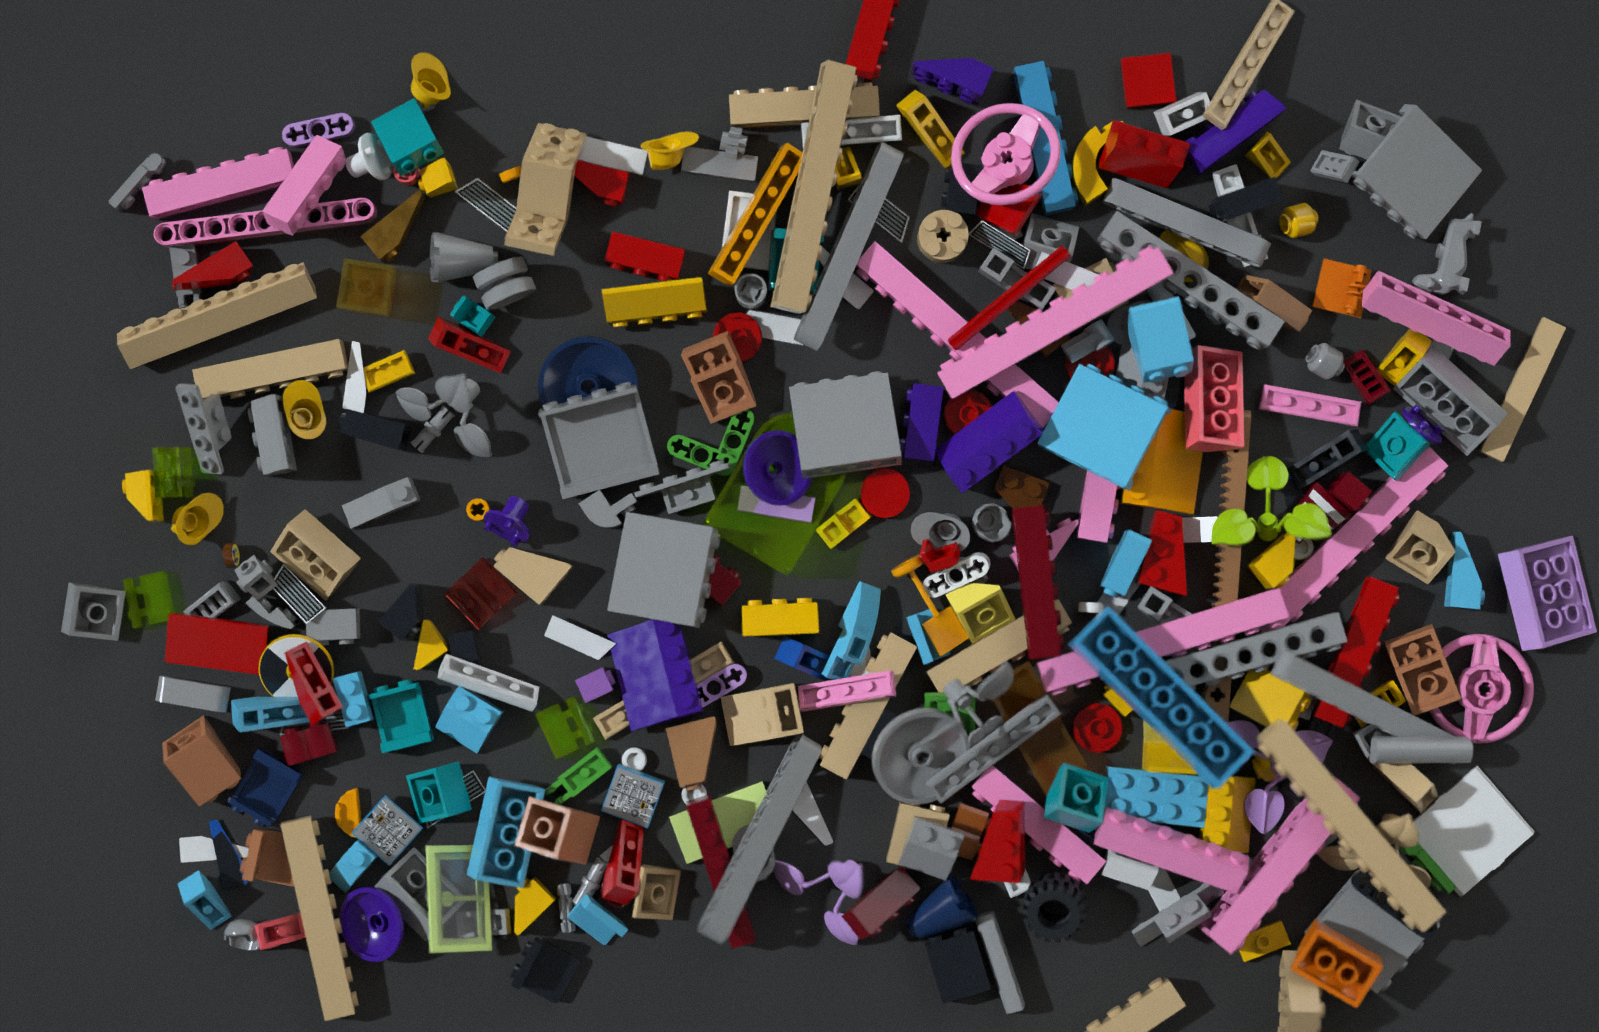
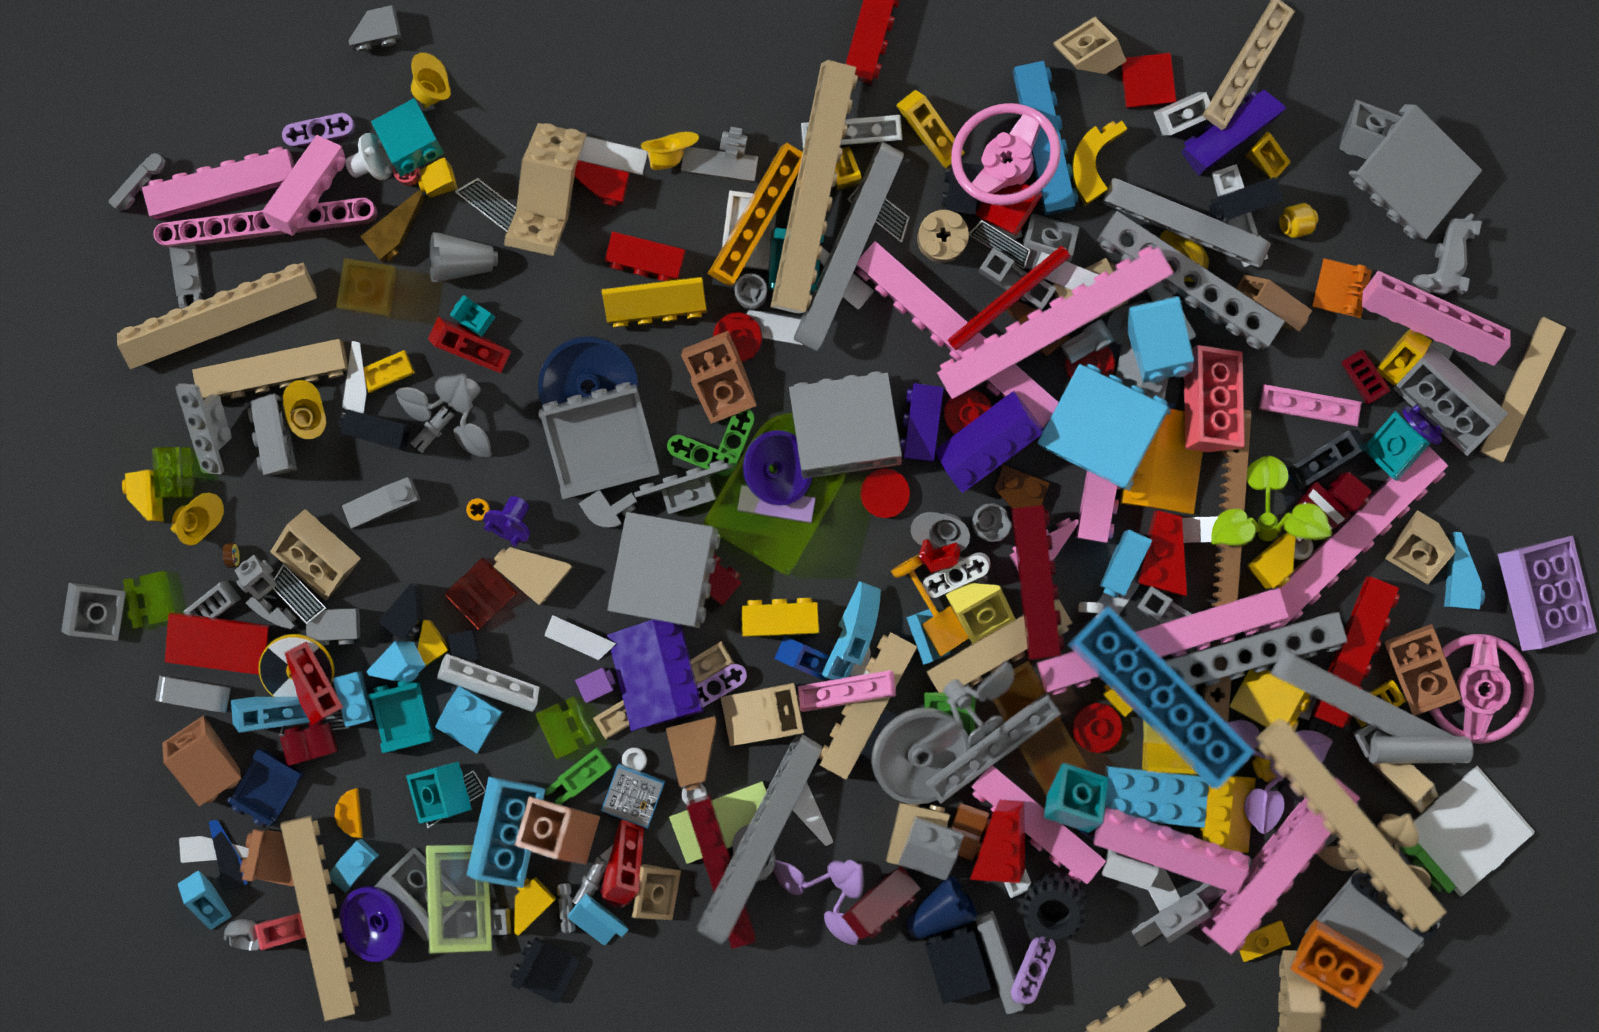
red slope [171,241,253,291] -> none
light grey tile [352,795,423,866] -> none
light grey wheel [473,256,537,311] -> none
light orange tile [499,165,522,183] -> none
tan brick [729,82,880,128] -> none
yellow slope [816,497,872,549] -> none
dark purple slope [911,58,994,105] -> none
red slope [1098,120,1190,188] -> none
light grey head [1306,343,1345,380] -> none
light grey plate [1310,150,1360,183] -> none
none -> light grey slope [348,5,401,52]
none -> medium azure slope [367,641,426,682]
none -> lavender beam [1011,936,1056,1004]
none -> tan slope [1053,17,1126,74]

